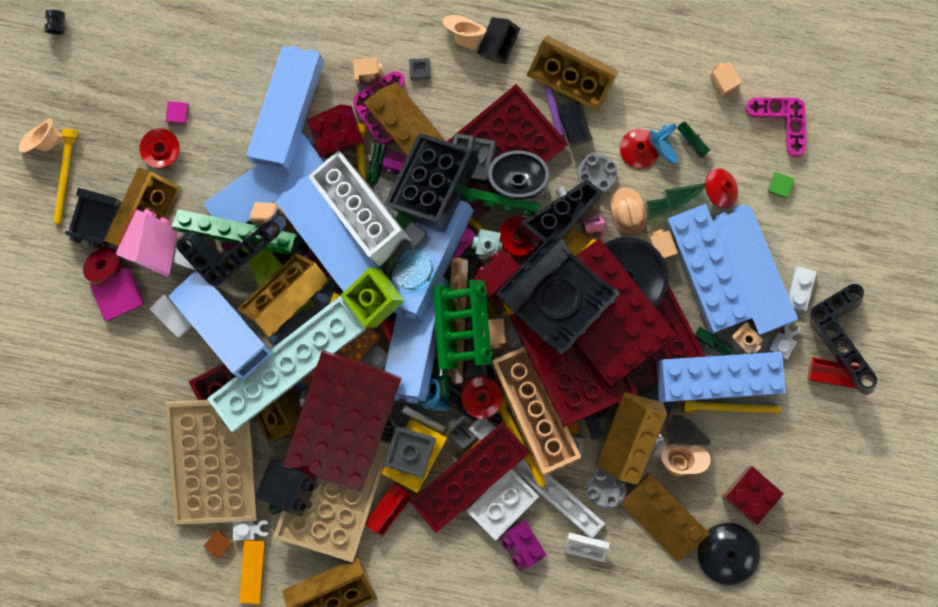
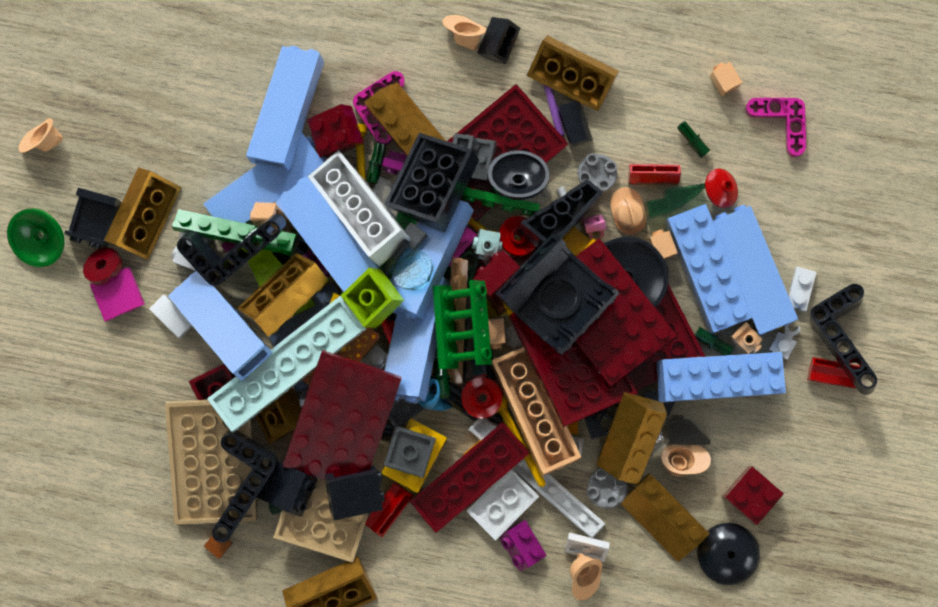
black wheel [44,10,66,35] -> none
yellow piece [53,128,79,225] -> none
bright pink slope [116,209,178,277] -> none
red dish [139,128,180,168] -> none
dark pink tile [165,101,189,124] -> none
white plate [233,520,269,540] -> none
light orange tile [239,540,265,604] -> none
light nougat brick [353,57,383,84] -> none
white piece [400,405,446,434] -> none
dark grey tile [409,58,430,80] -> none
dark grey bracket [444,415,477,452] -> none
red dish [620,129,659,169] -> none
dark azure piece [649,123,678,164] -> none
yellow piece [682,400,782,414] -> none
bright green tile [767,172,794,198] -> none
none -> green dish [7,208,65,267]
none -> black beam [212,430,278,543]
none -> black panel [325,465,385,521]
none -> light nougat piece [569,553,602,600]
none -> red piece [628,164,681,185]

